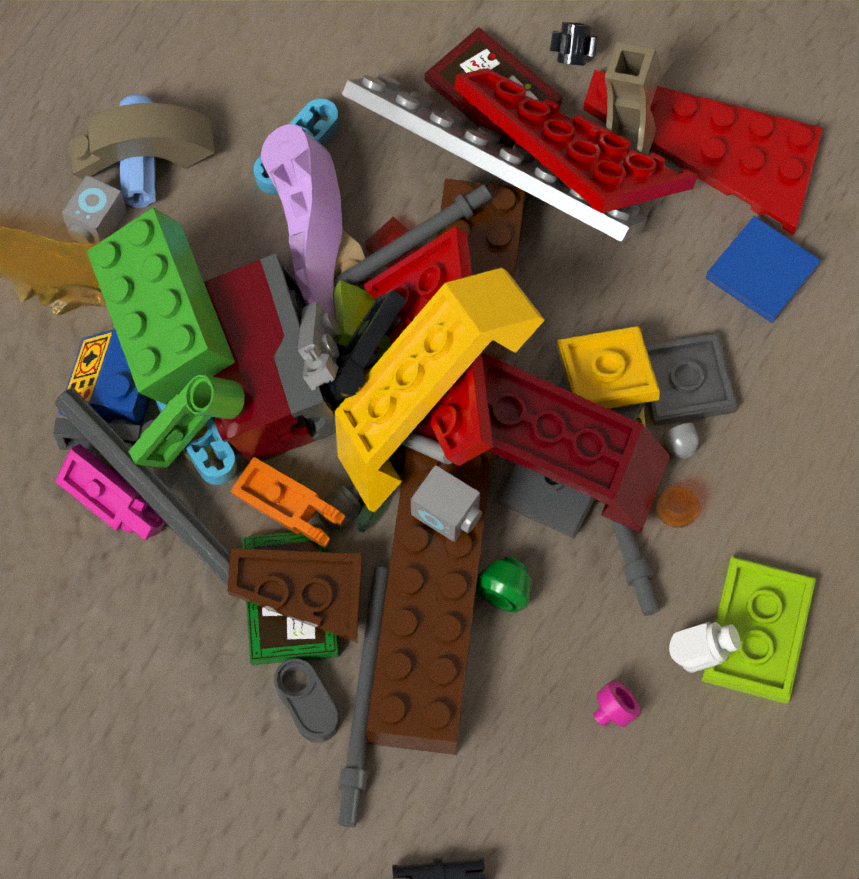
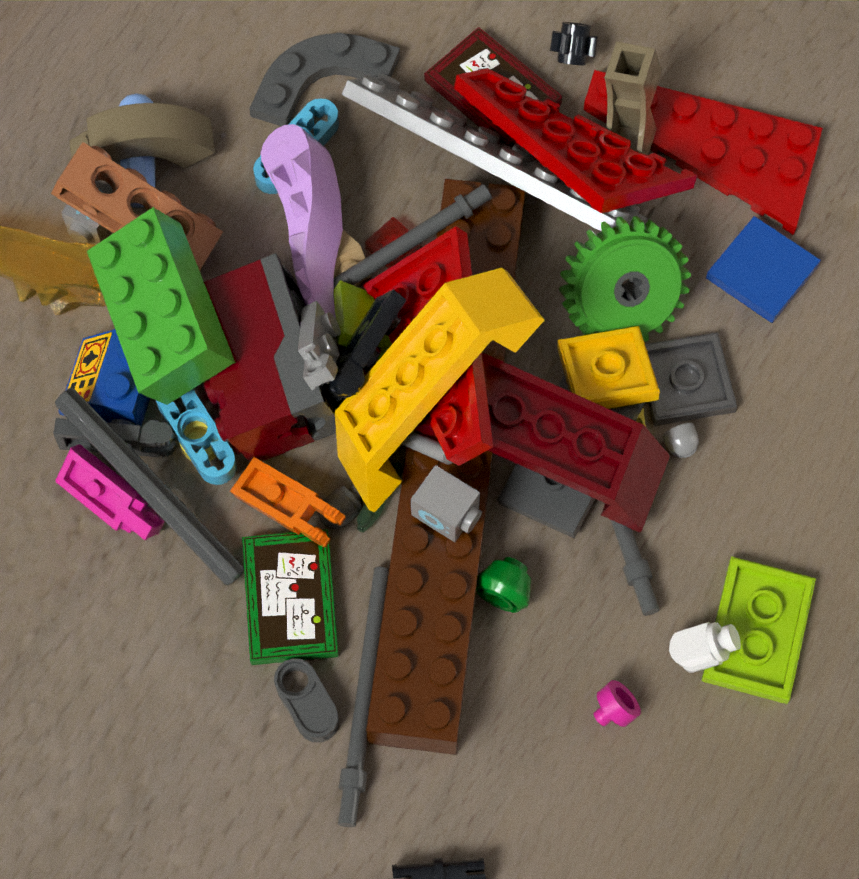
bright green plate [128,375,244,469] -> none
reddish brown wing [227,548,363,643] -> none
clear orange plate [656,486,700,528] -> none
none -> nougat brick [51,142,223,271]
none -> dark grey plate [249,33,400,126]
none -> bright green gear [559,216,691,342]

